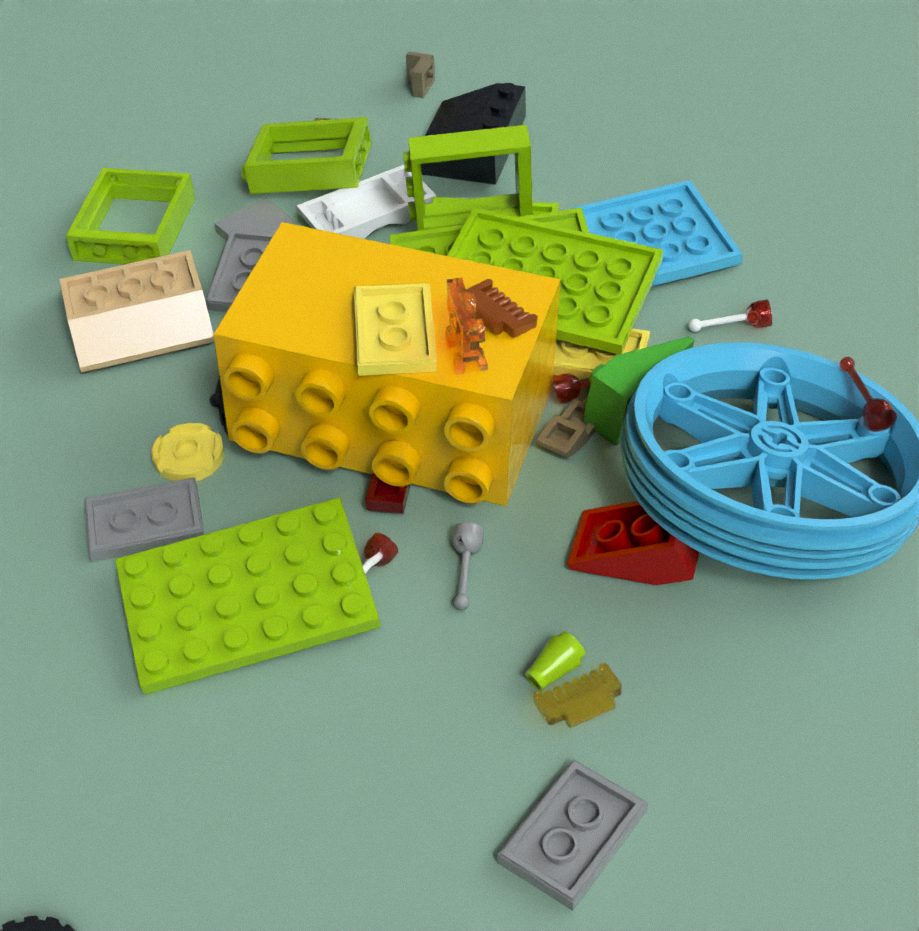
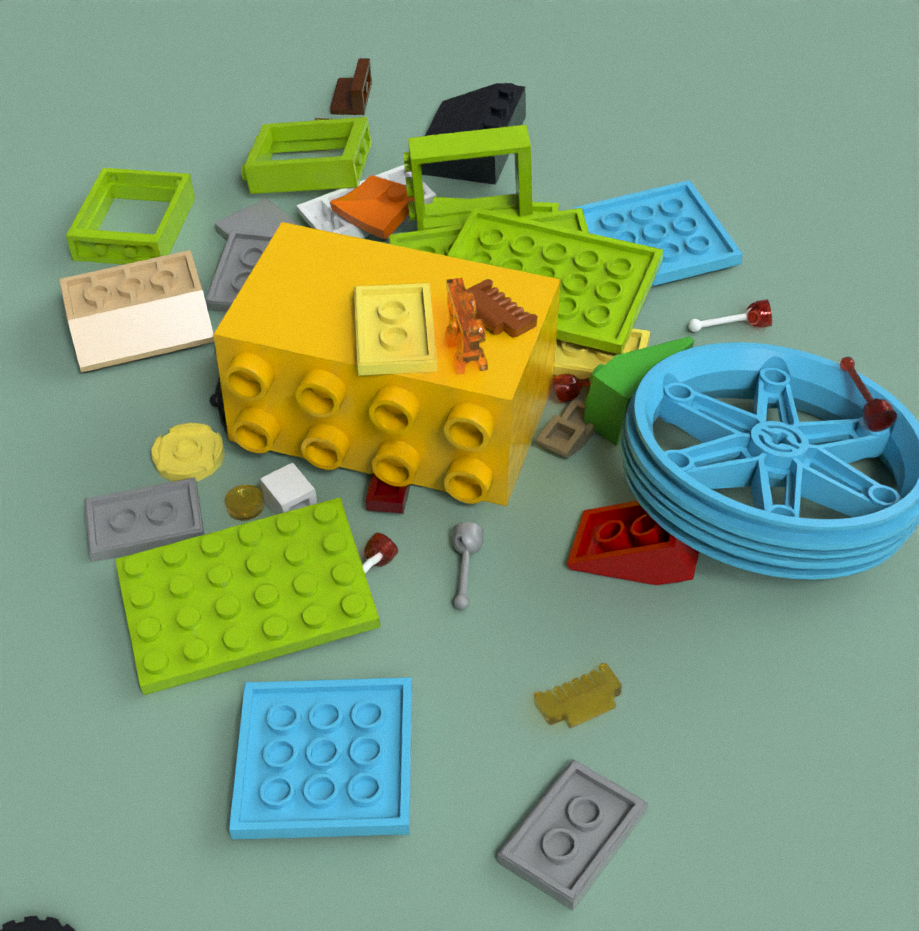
dark tan bracket [406,52,435,98] -> none
lime cone [525,631,586,691] -> none
none -> clear yellow tile [225,485,264,521]
none -> medium azure plate [229,677,413,839]
none -> white brick [260,463,317,515]
none -> reddish brown panel [330,58,372,115]
none -> orange plate [330,175,414,240]

